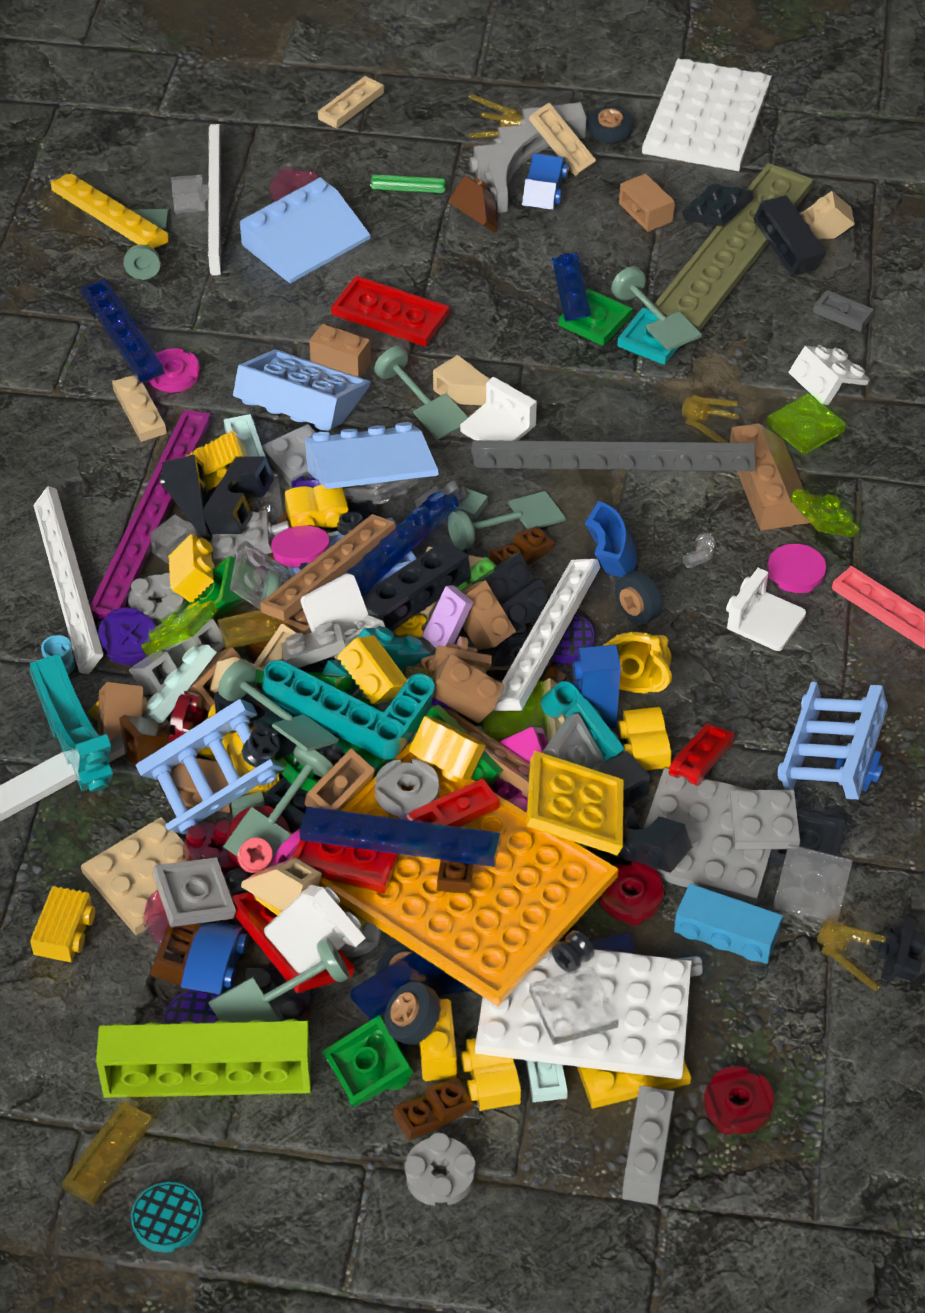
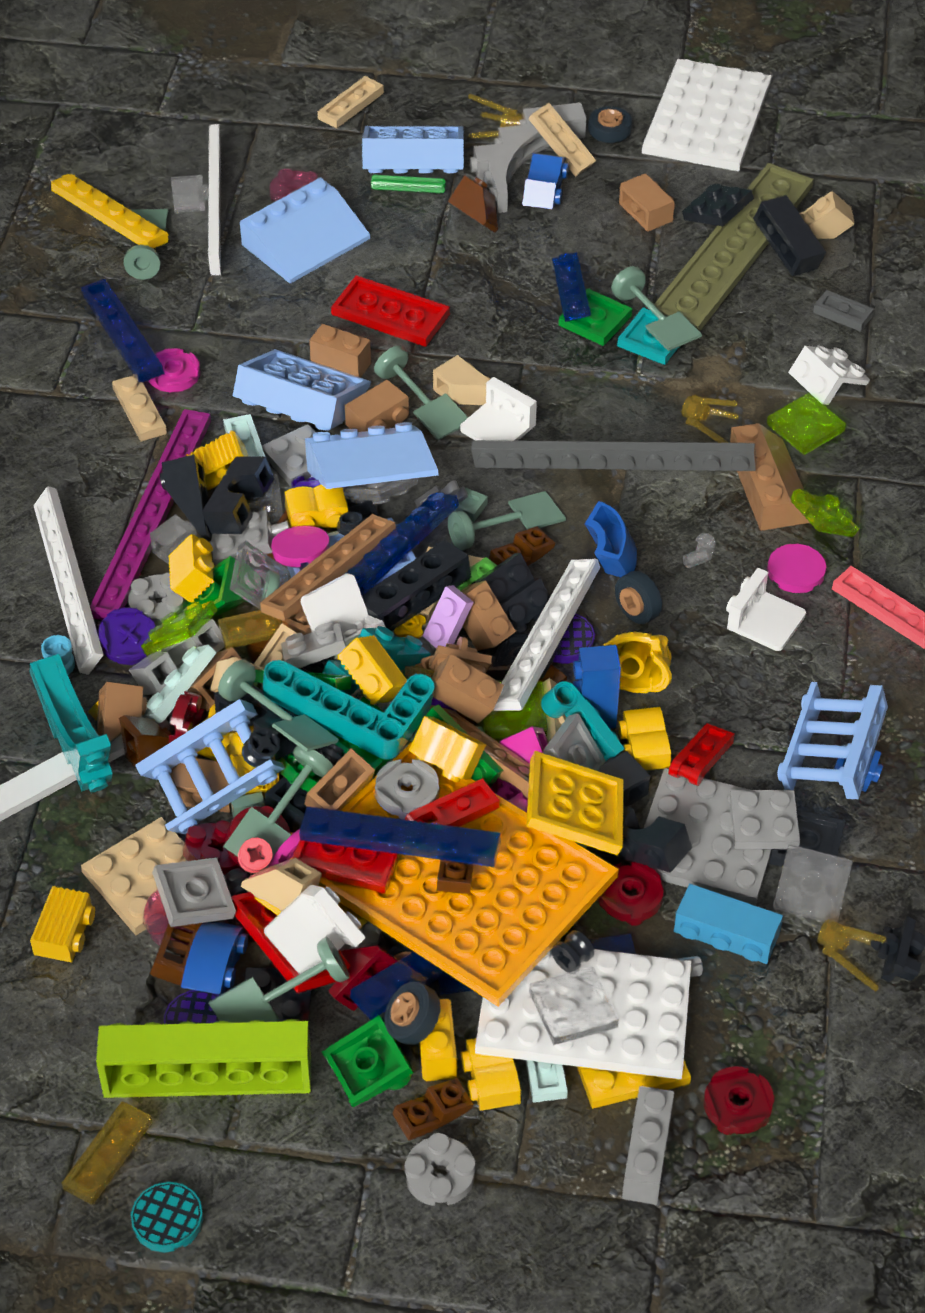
none -> dark red slope [328,946,399,1011]
none -> medium nougat brick [345,380,409,432]
none -> light blue slope [362,126,463,173]

